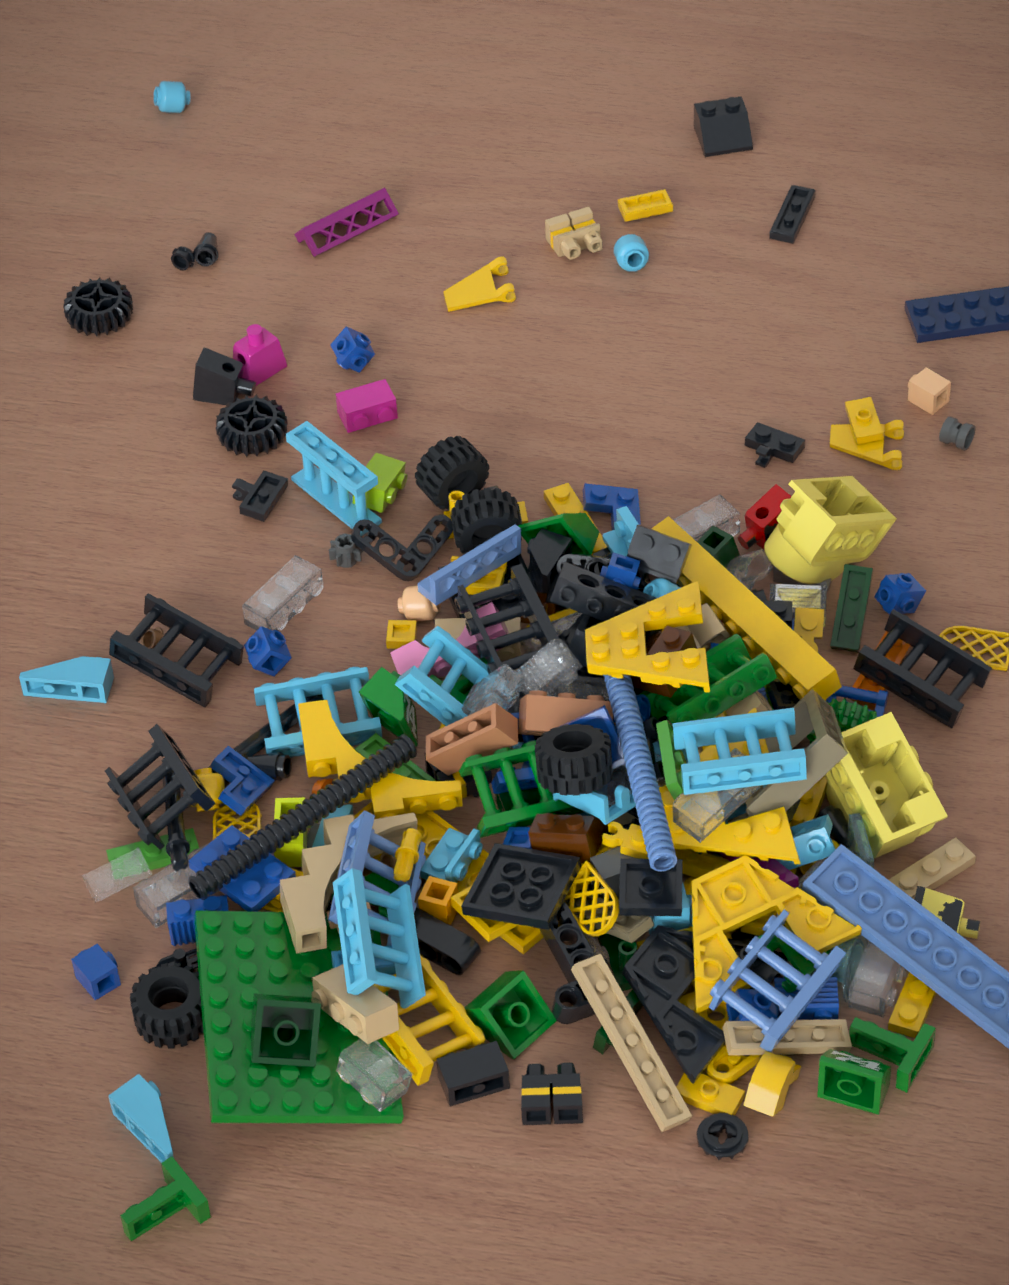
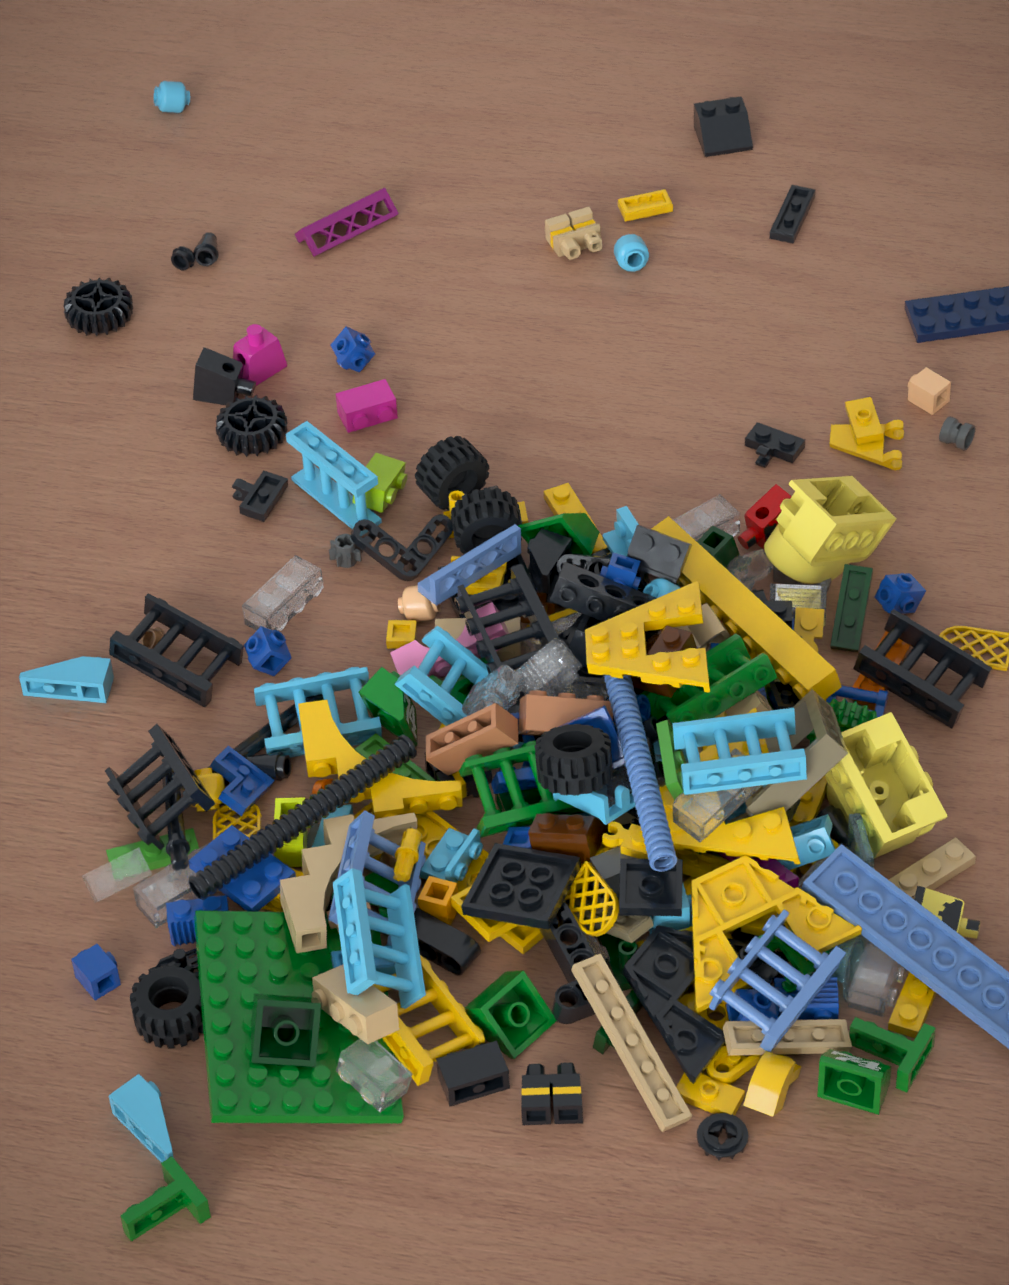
yellow flag [443,256,516,312] -> none
blue plate [582,483,641,530] -> none

